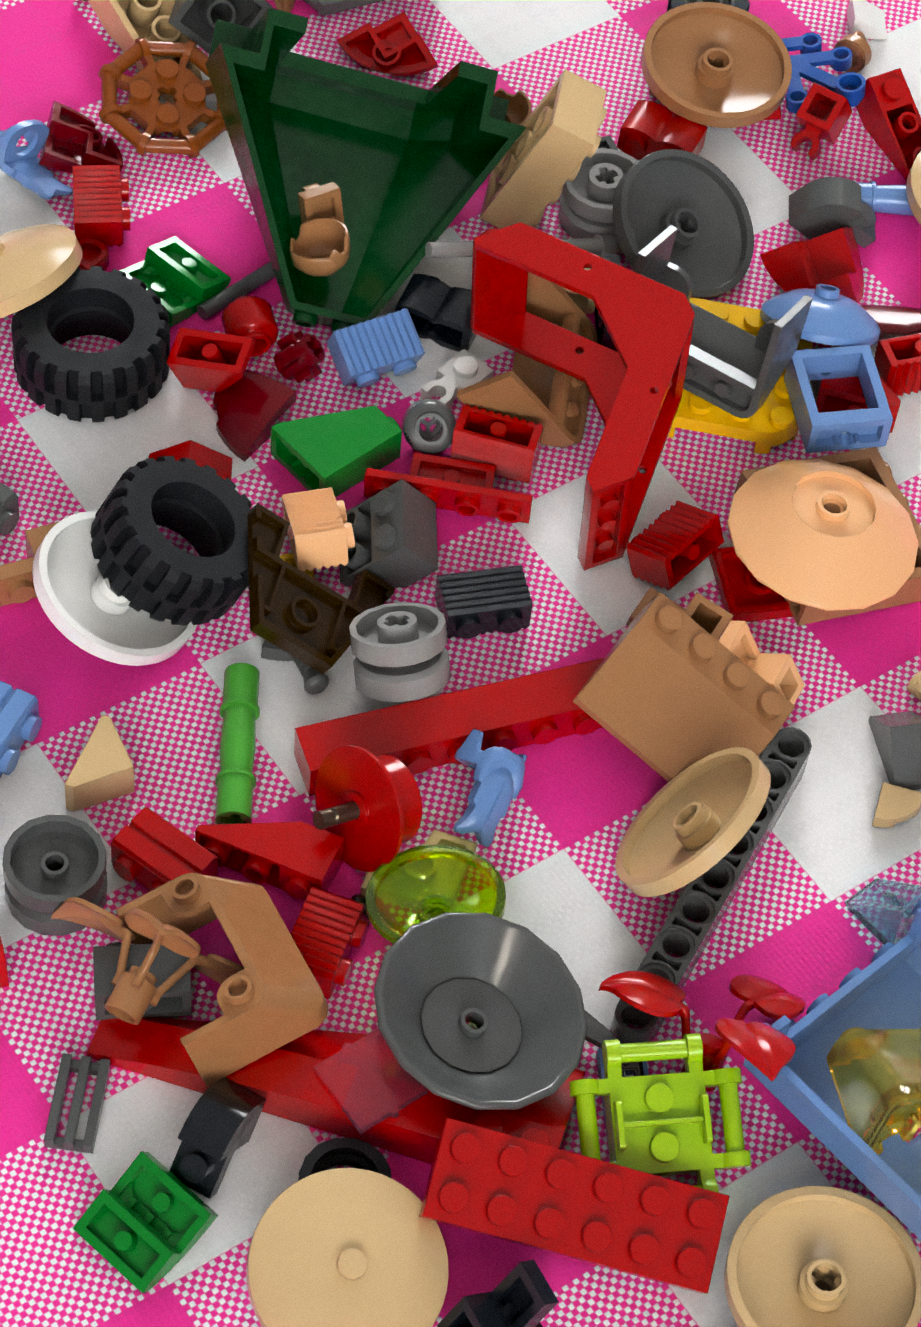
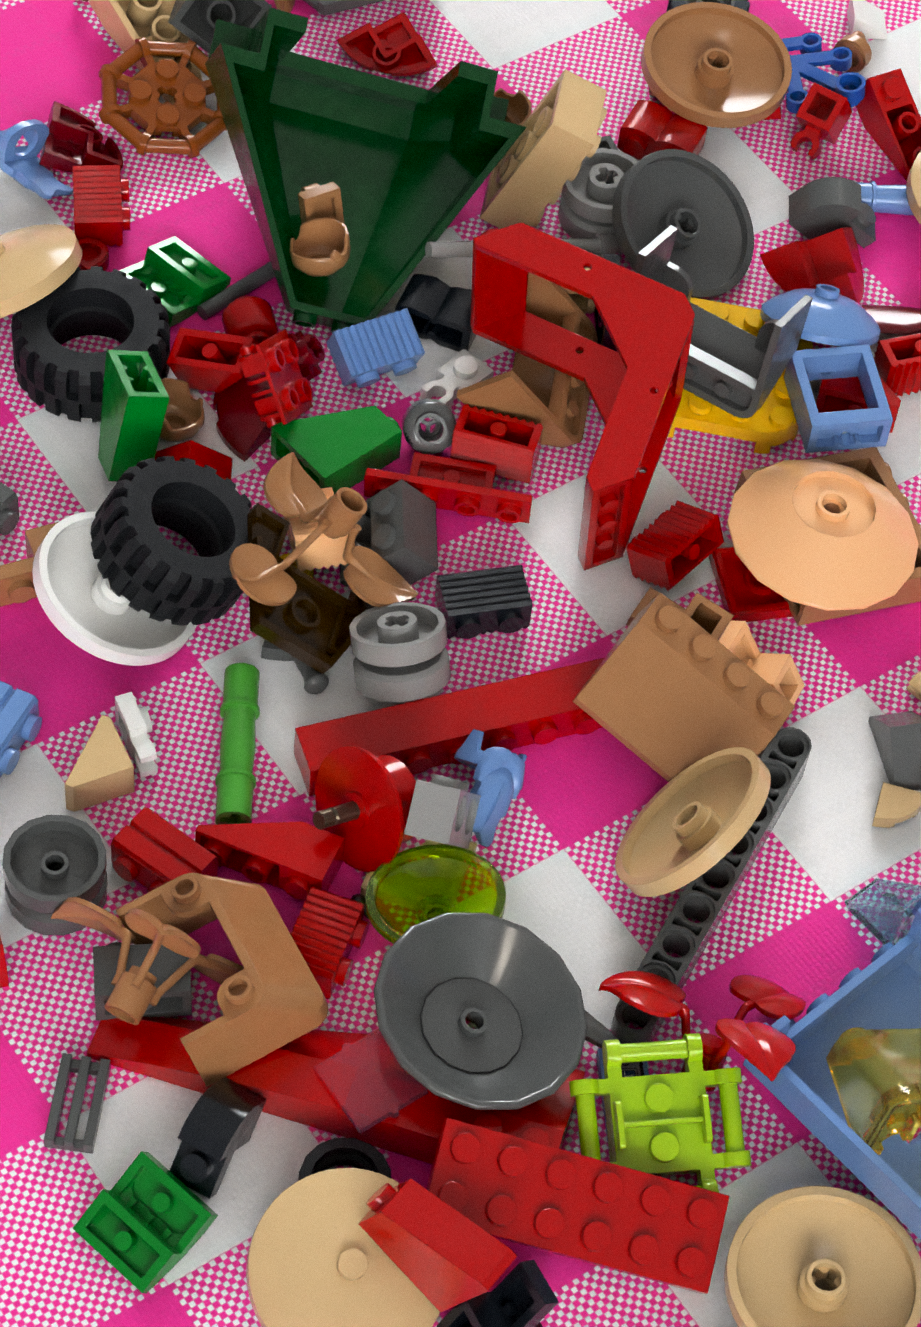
none -> green slope [98,349,170,482]
none -> white plate [115,692,158,778]
none -> medium nougat hair [160,378,205,442]
none -> medium nougat plant [229,452,419,607]
none -> red hinge [238,329,313,428]
none -> red slope [359,1178,517,1313]
none -> light grey brick [404,774,481,849]

